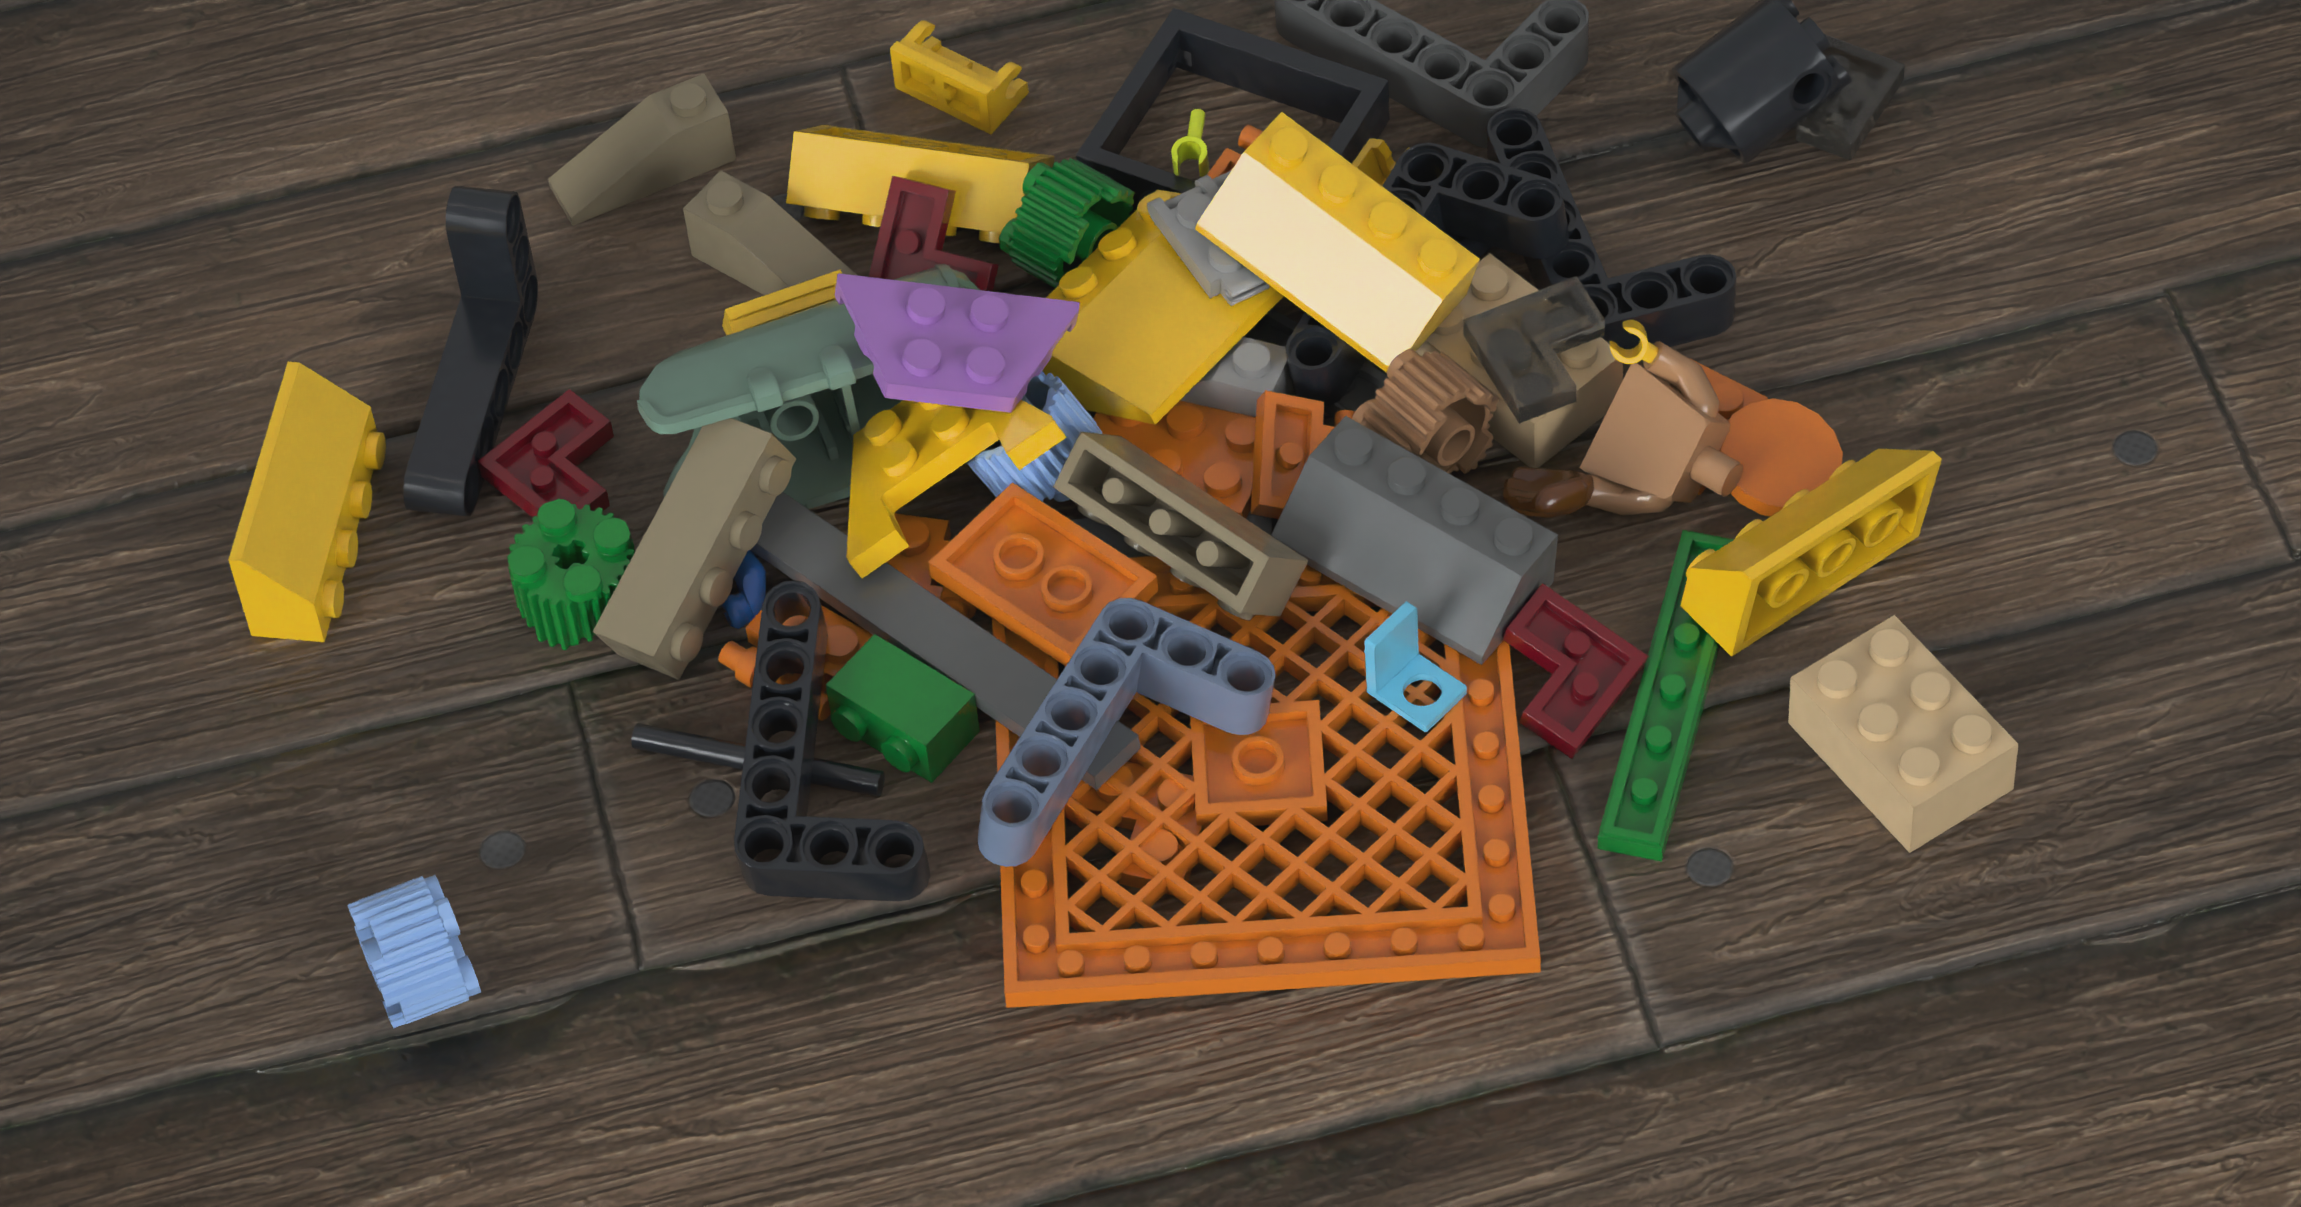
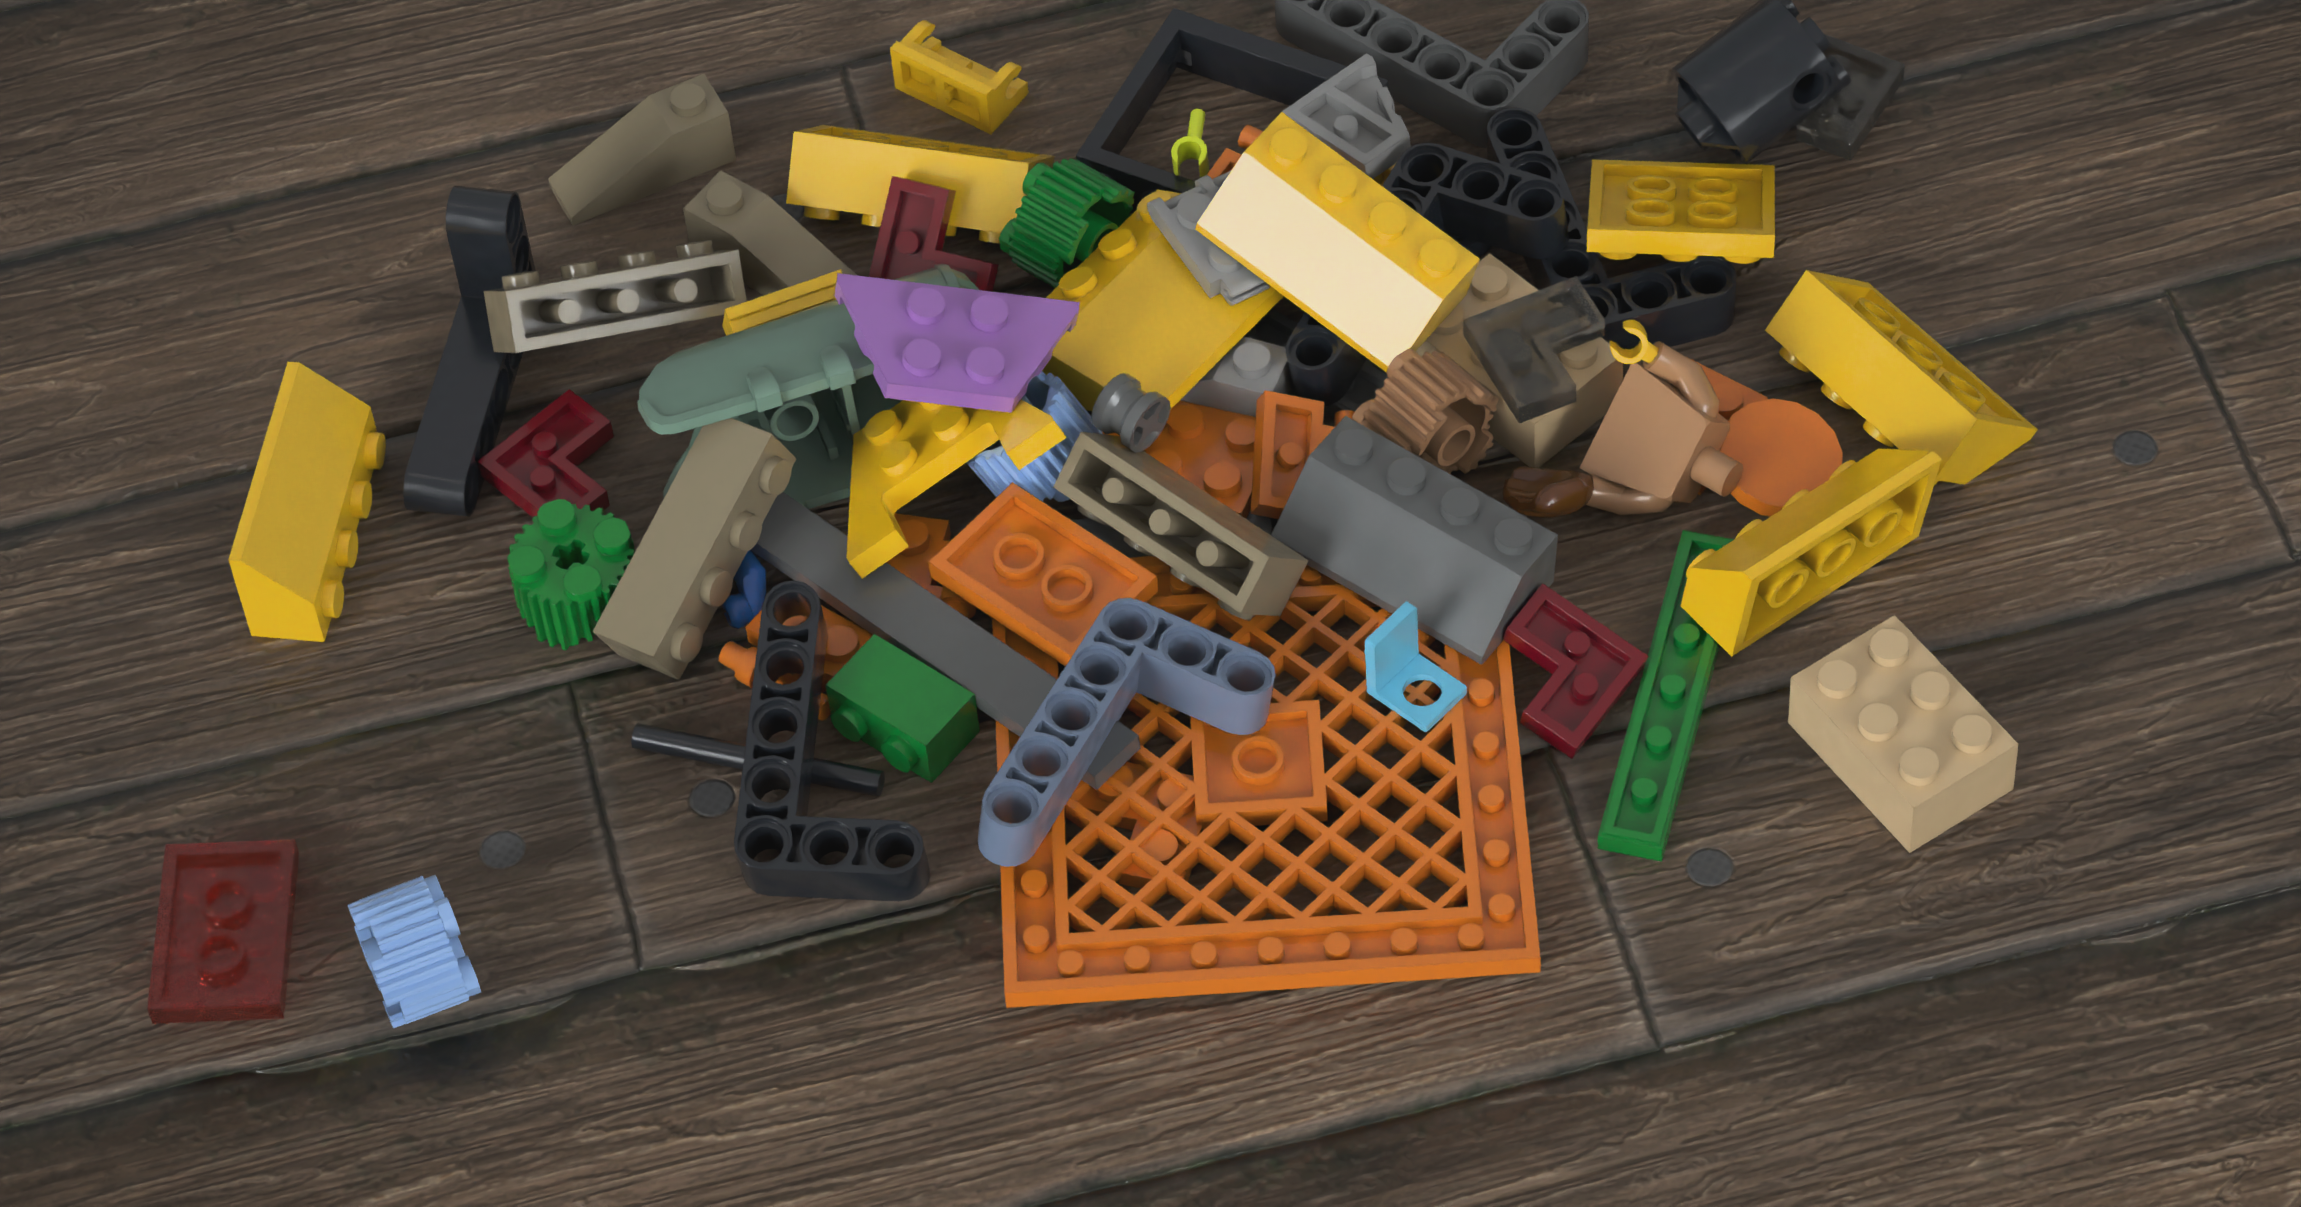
none -> clear red plate [147,839,299,1024]
none -> dark tan brick [484,240,747,353]
none -> dark grey wheel [1091,373,1171,453]
none -> light grey wing [1282,53,1411,179]
none -> yellow plate [1586,159,1775,264]
none -> yellow slope [1765,270,2038,485]

